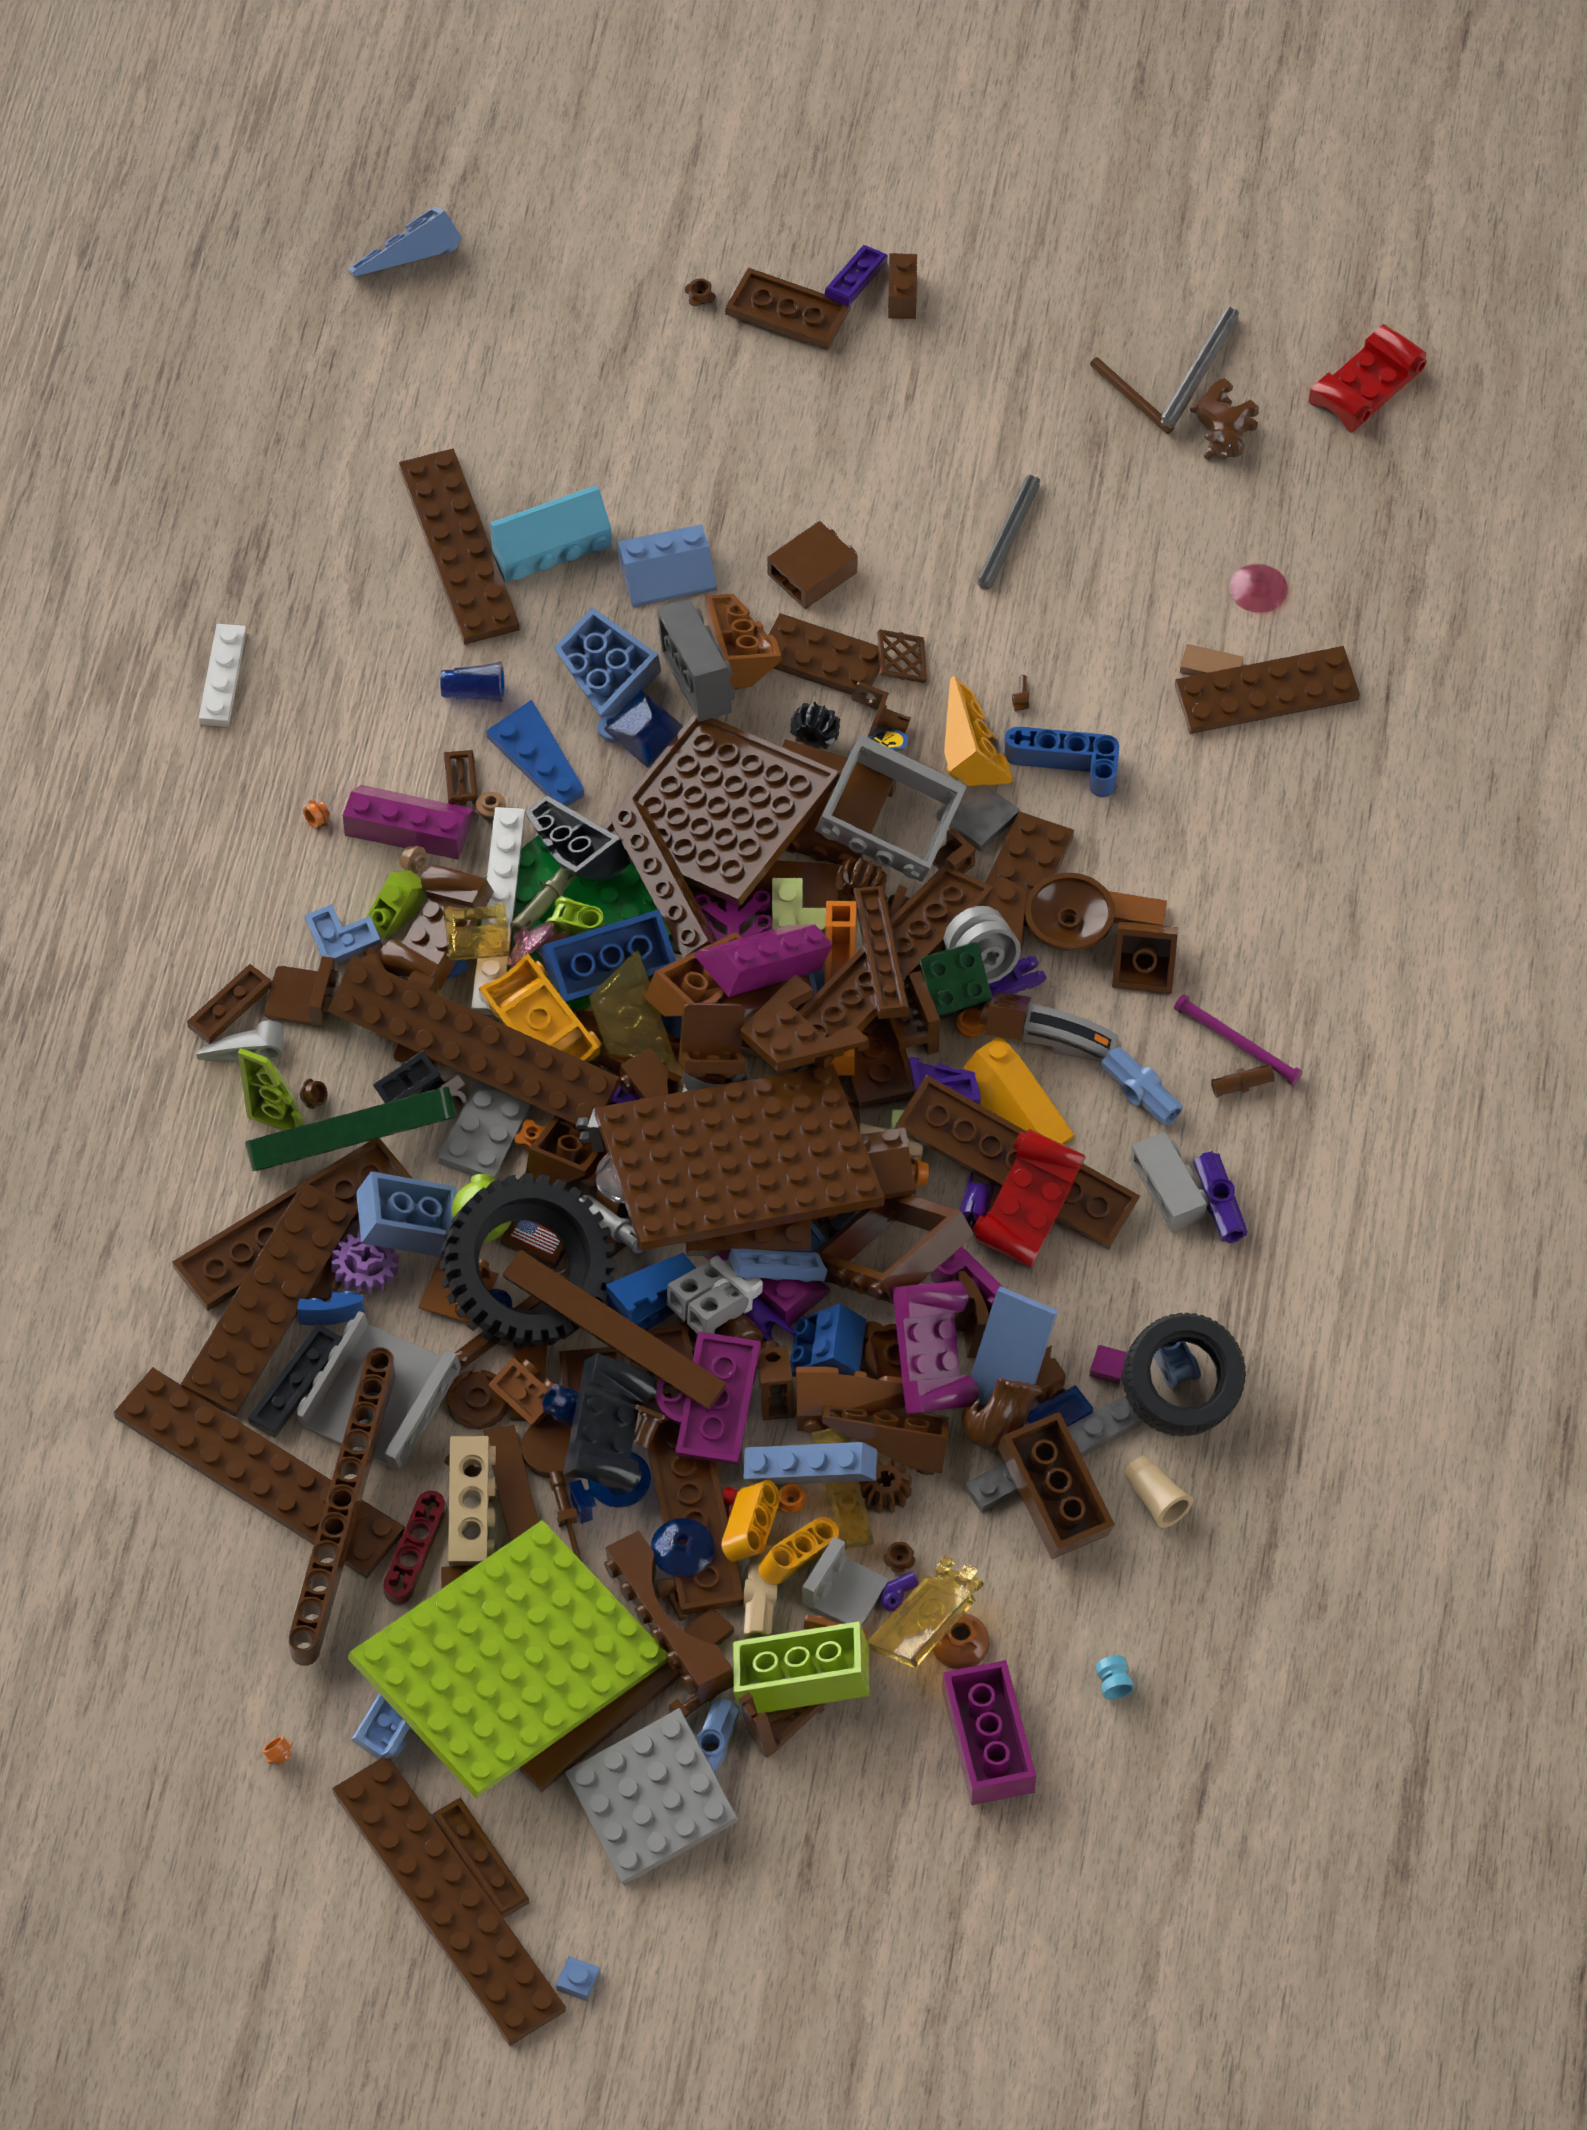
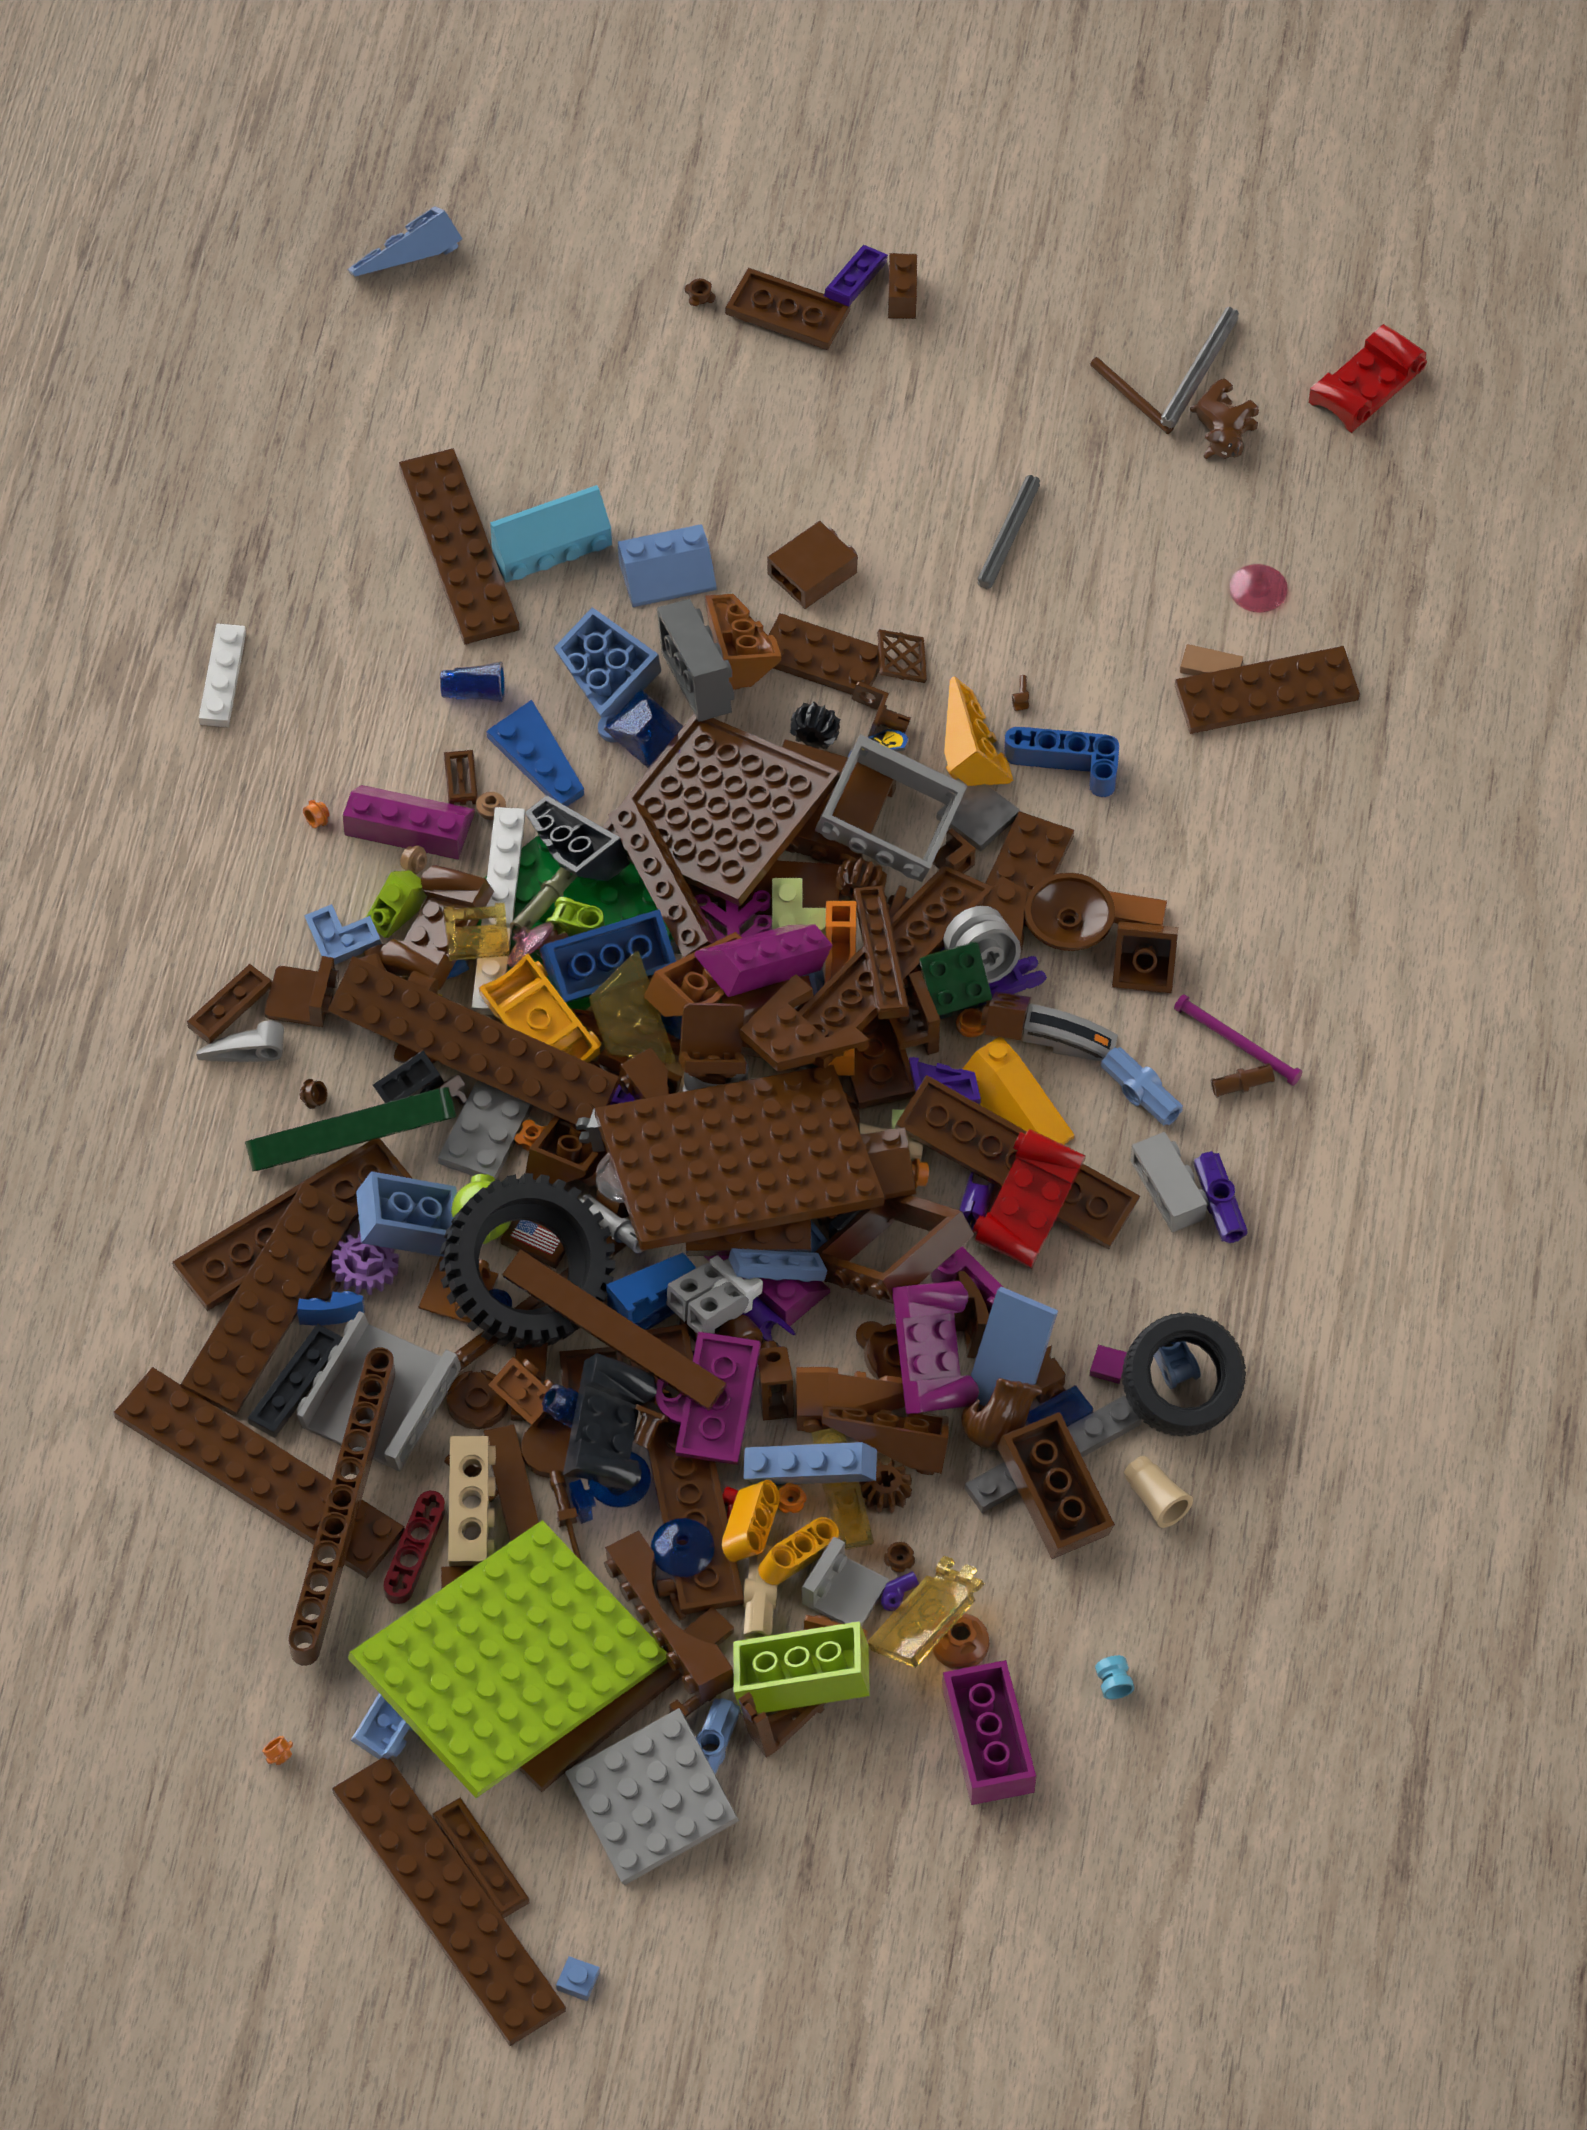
lime wedge [238,1048,304,1131] -> none
blue slope [790,1303,867,1377] -> none

